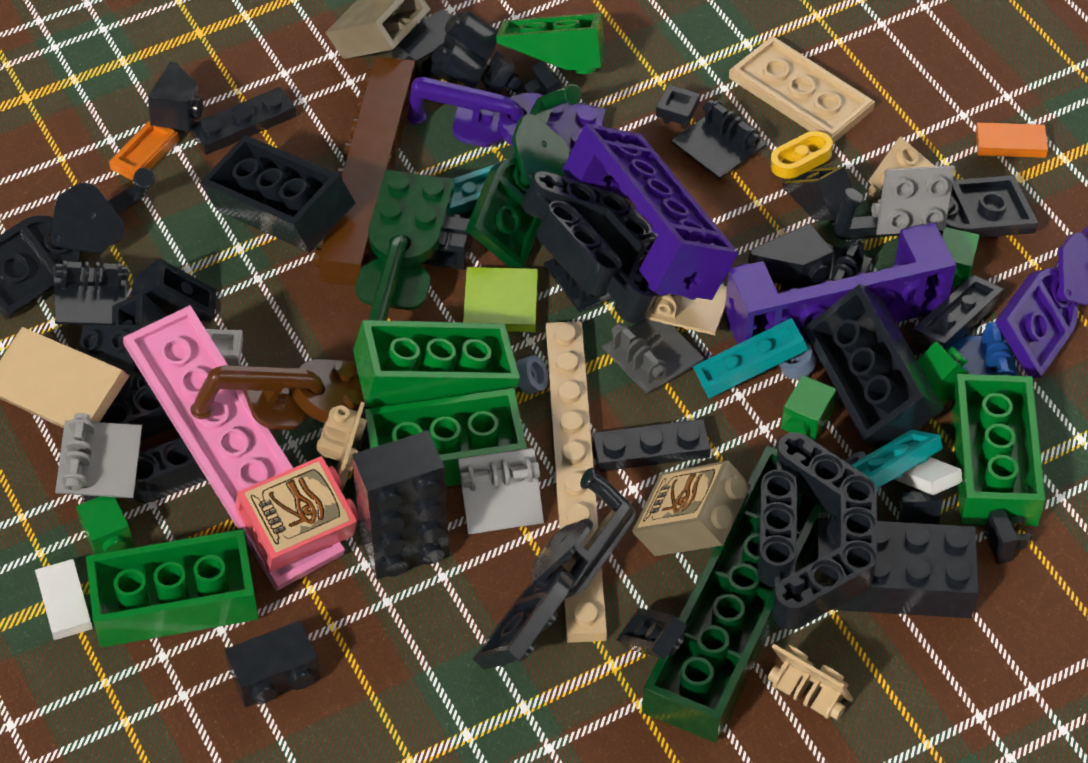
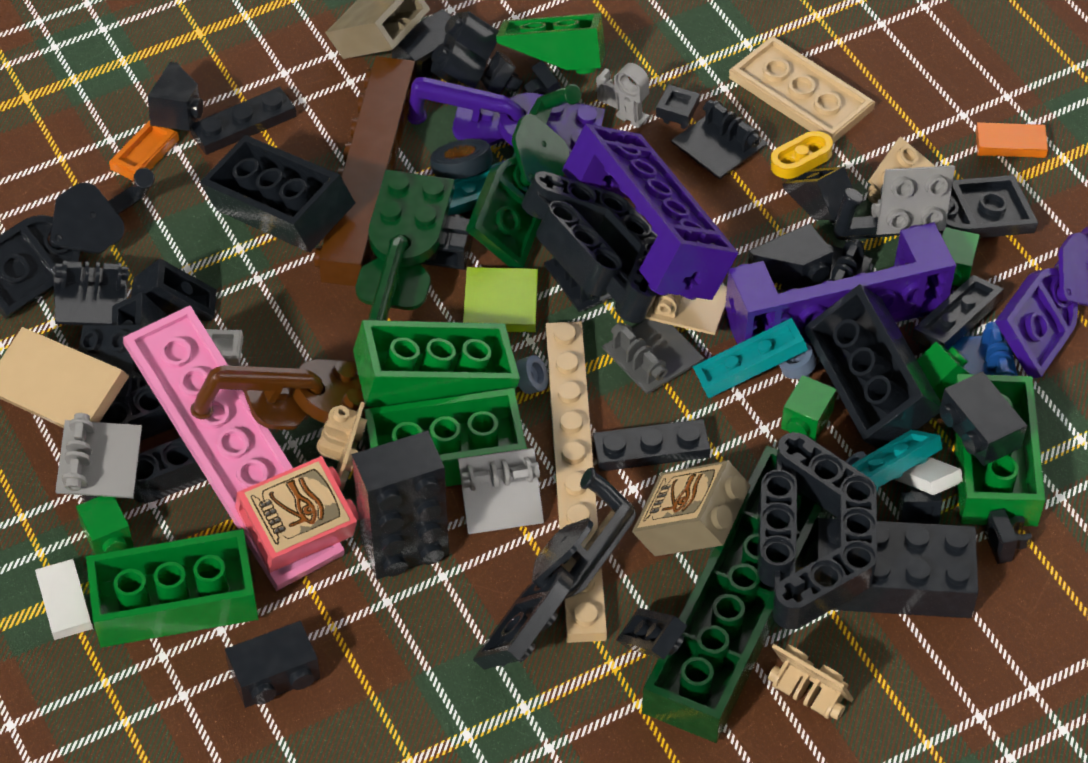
none -> black bush [430,139,493,180]
none -> light grey piece [596,63,650,128]
none -> black brick [939,371,1027,466]

